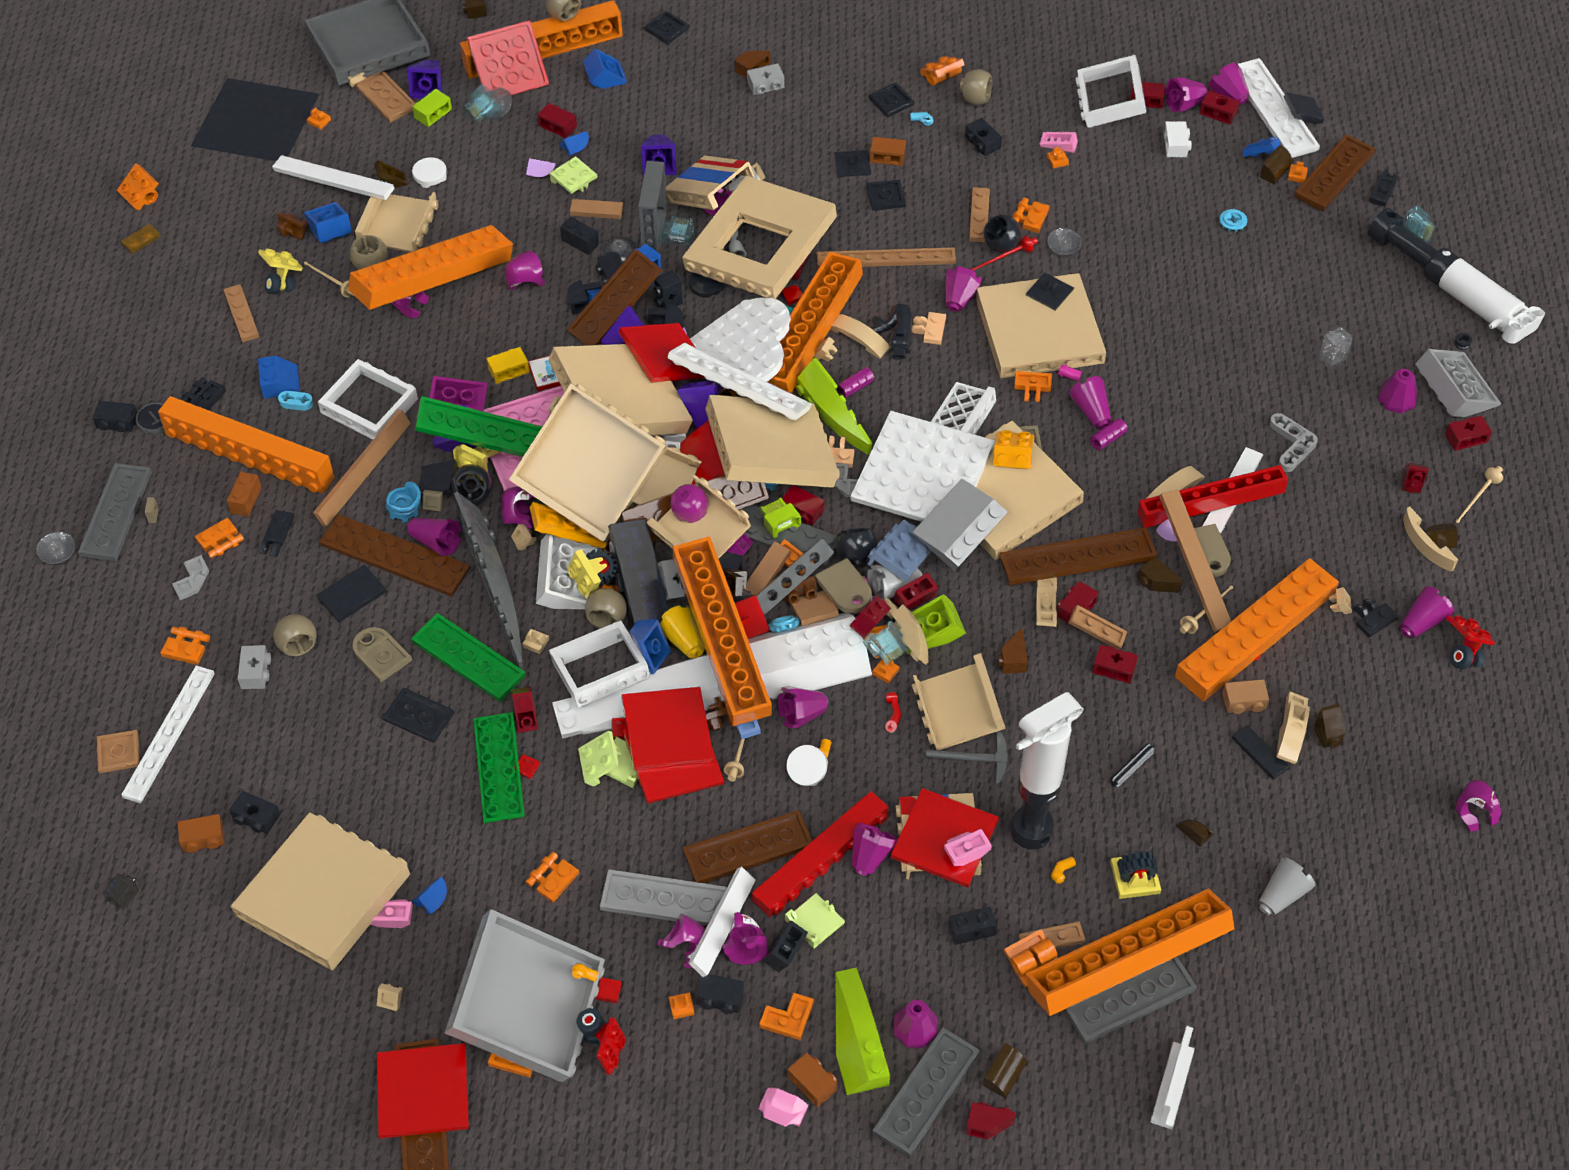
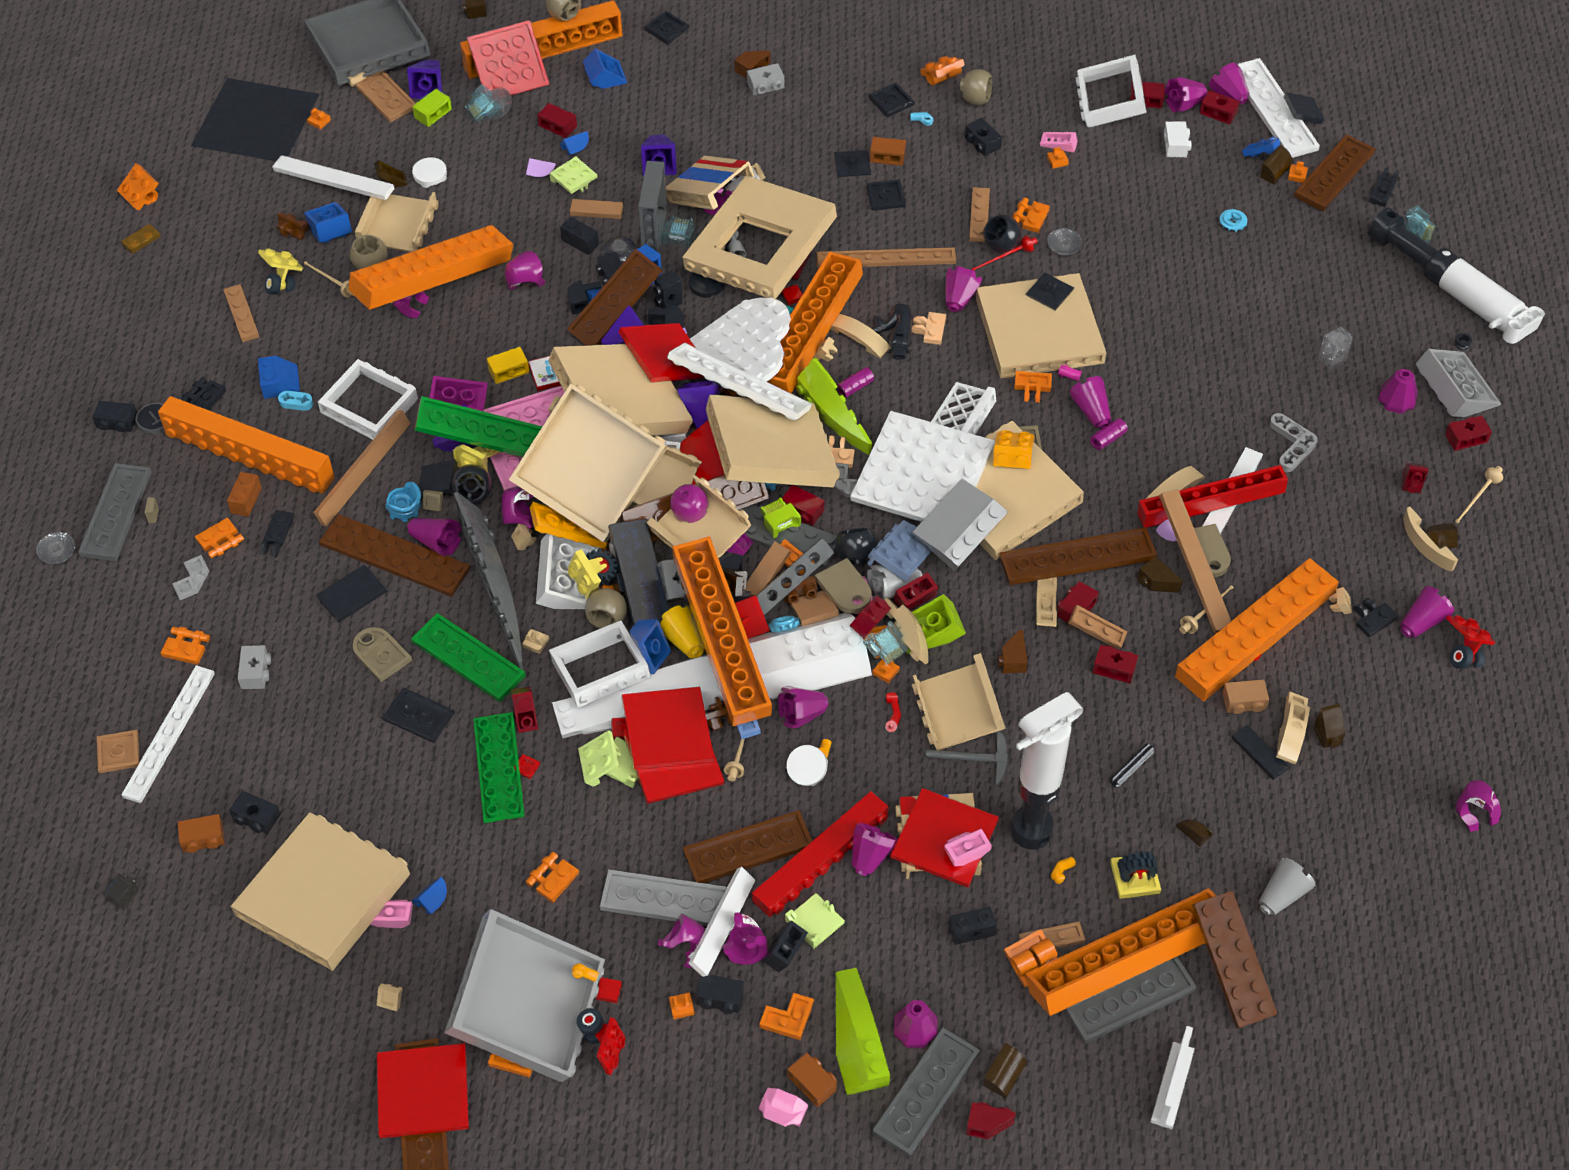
dark tan wheel [273,614,317,656] -> none
none -> reddish brown plate [1192,891,1277,1028]

